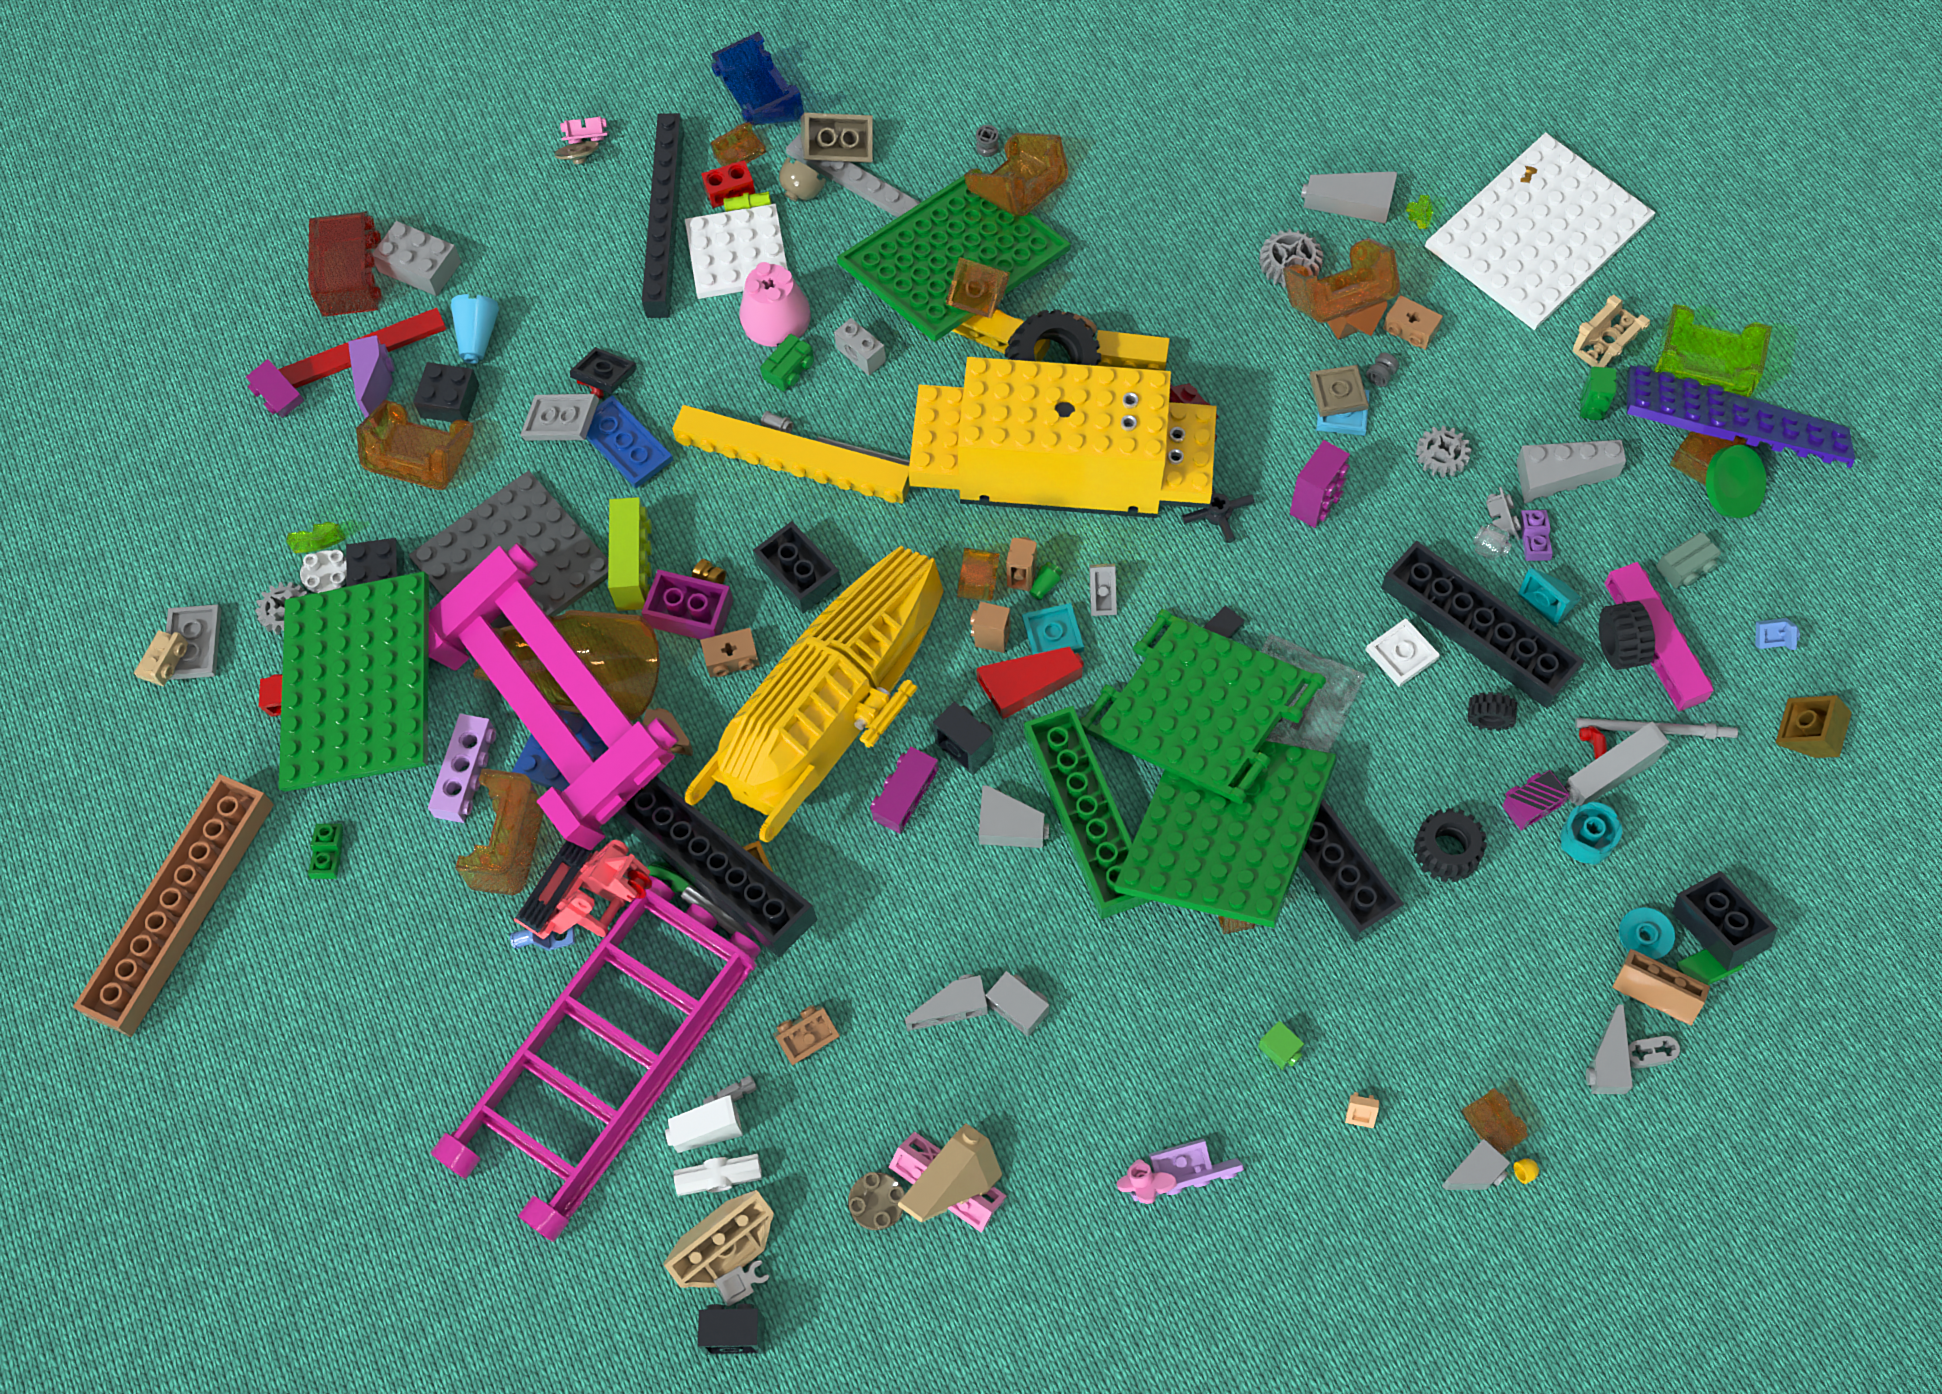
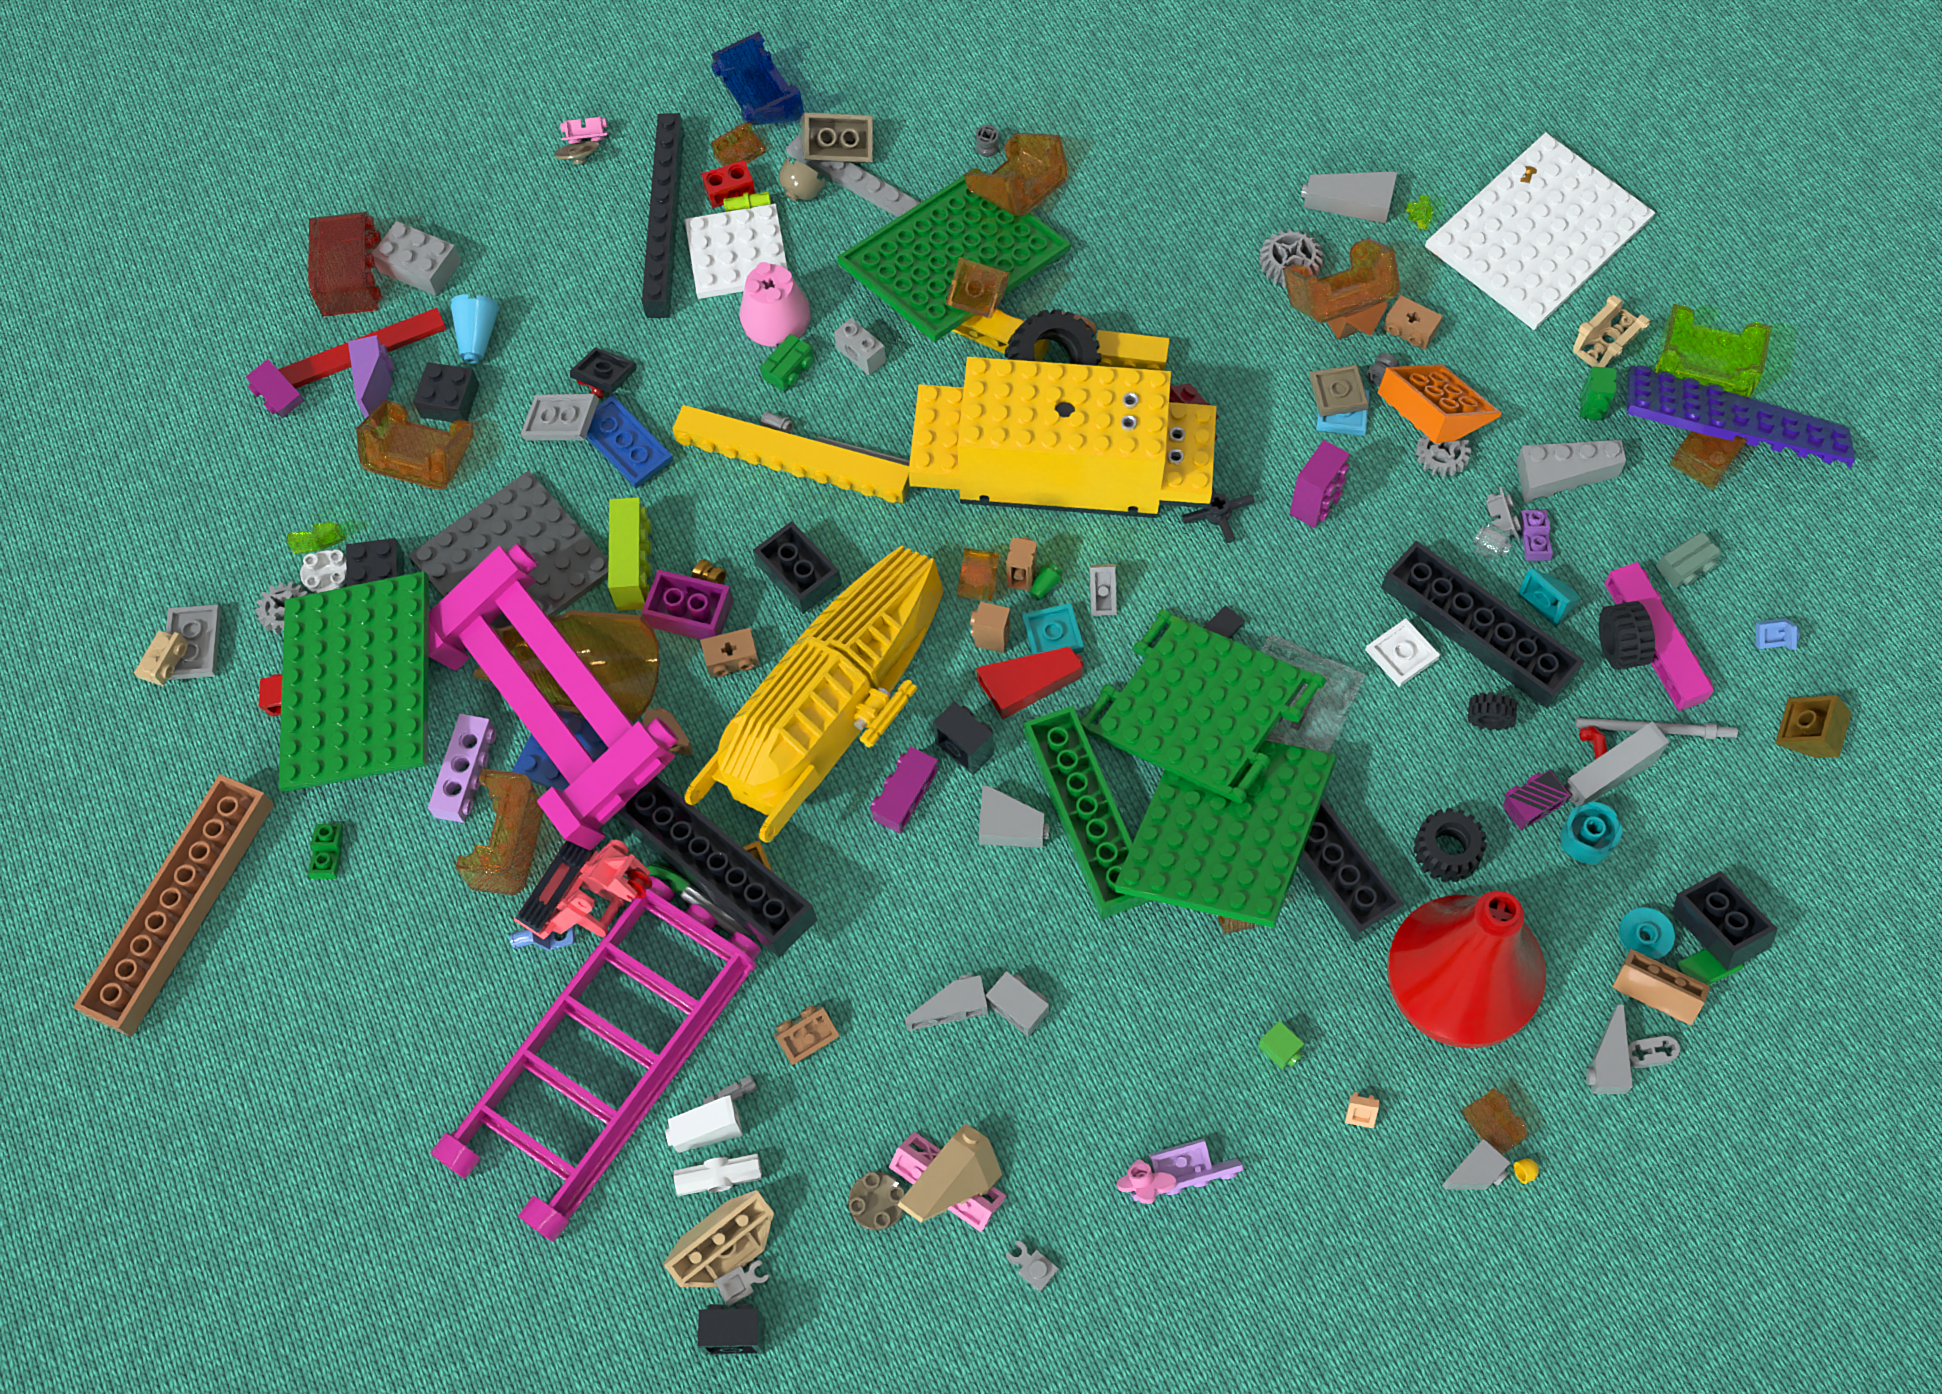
green piece [1706,445,1766,518] -> none
none -> light grey plate [1006,1240,1059,1293]
none -> orange slope [1378,364,1502,444]
none -> red piece [1387,890,1546,1048]

